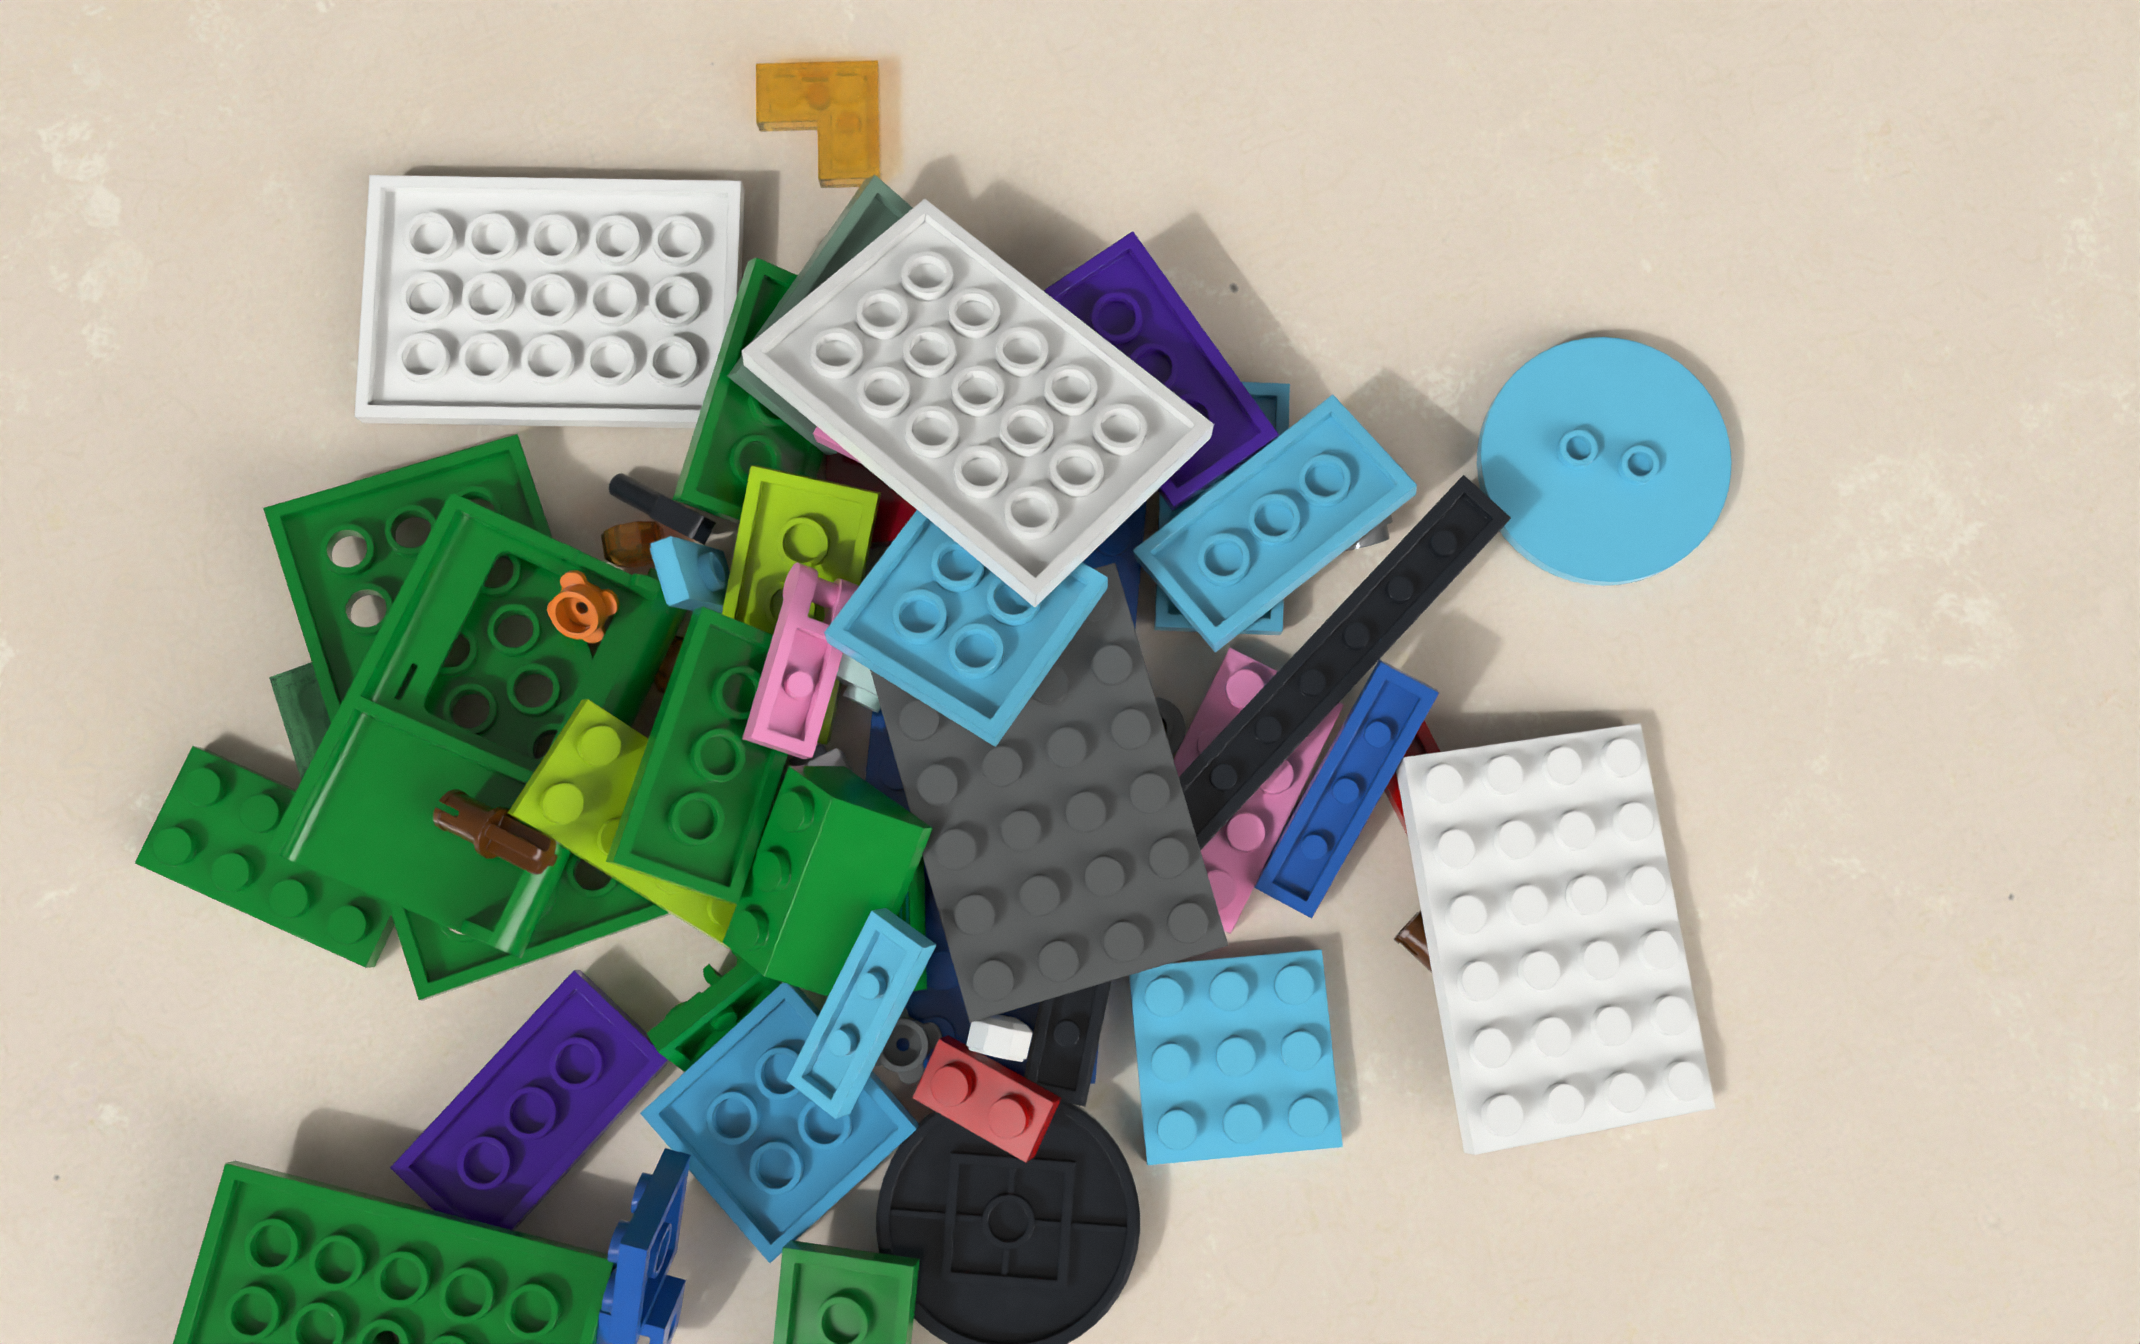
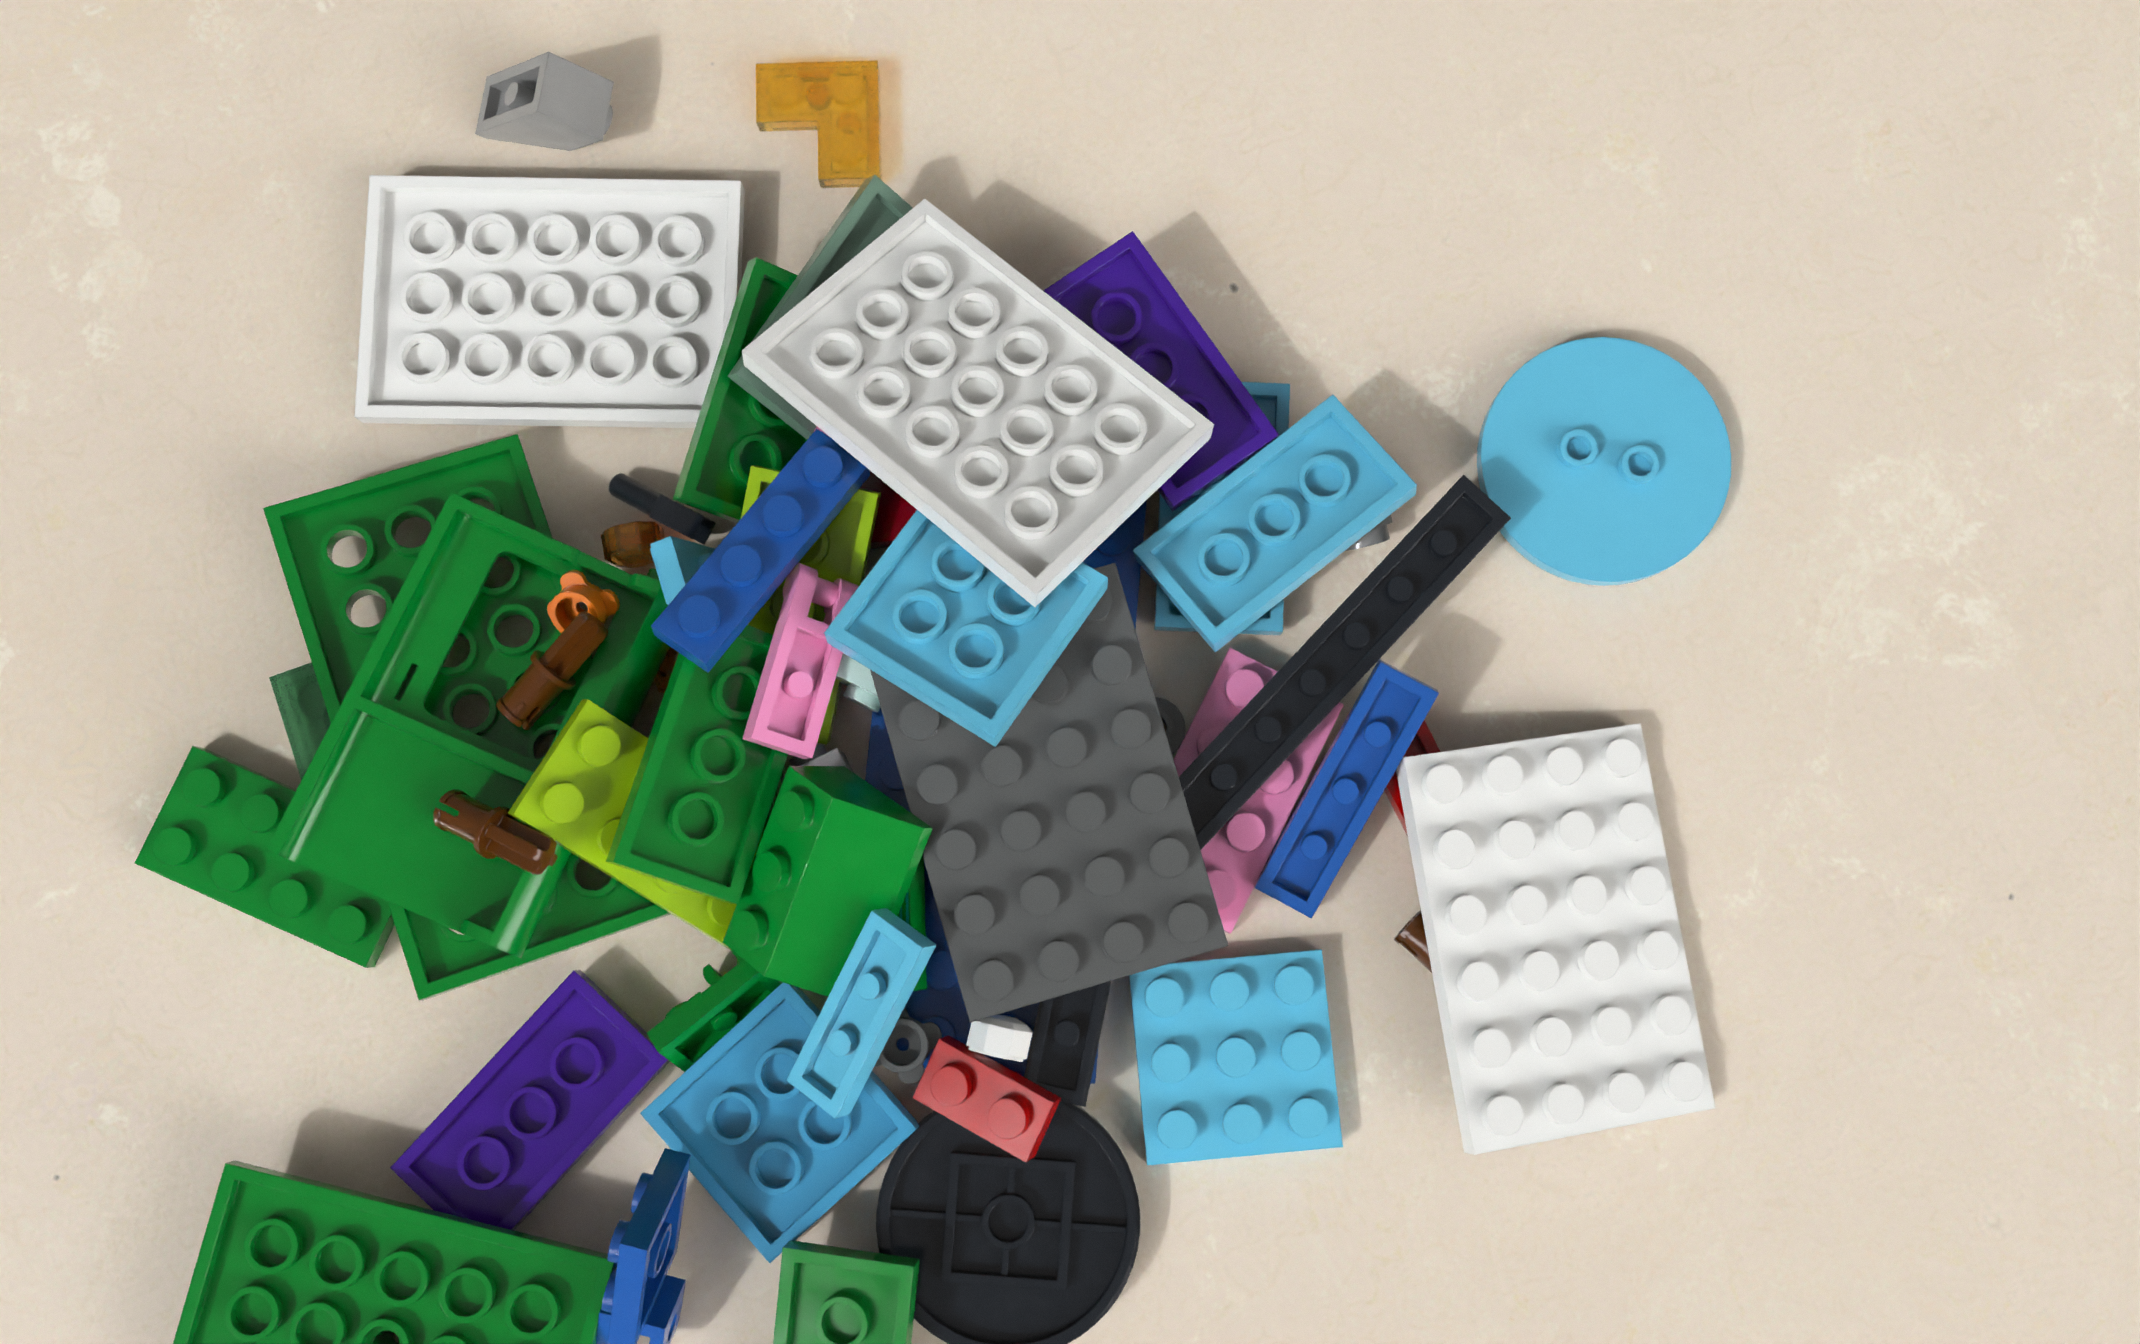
none -> light grey slope [475,52,614,151]
none -> reddish brown axle [496,611,608,730]
none -> blue plate [651,429,870,673]

